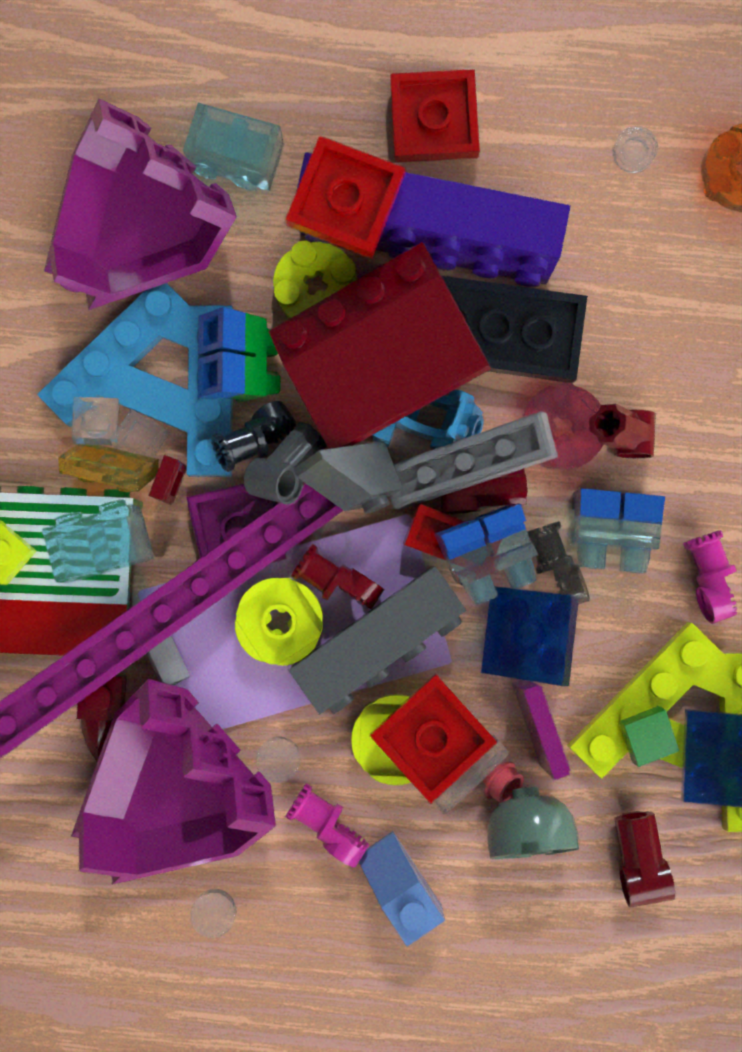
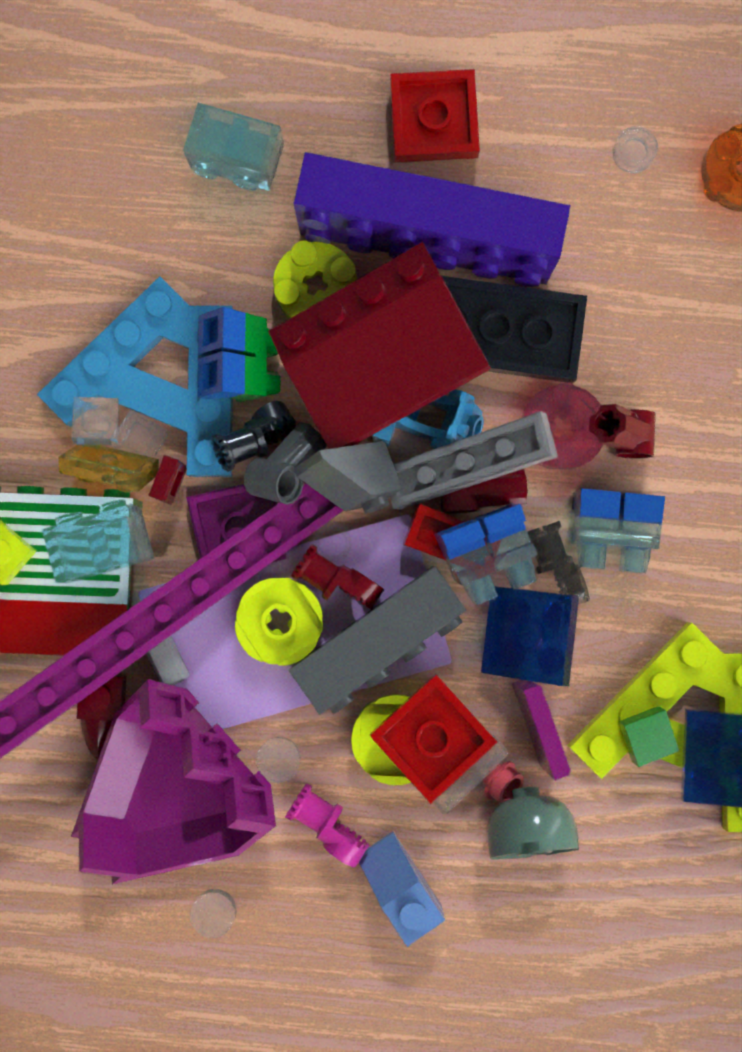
magenta panel [44,98,237,310] -> none
red plate [285,135,406,258] -> none
dark red piece [614,811,675,907] -> none
dark pink connector [683,530,737,624] -> none

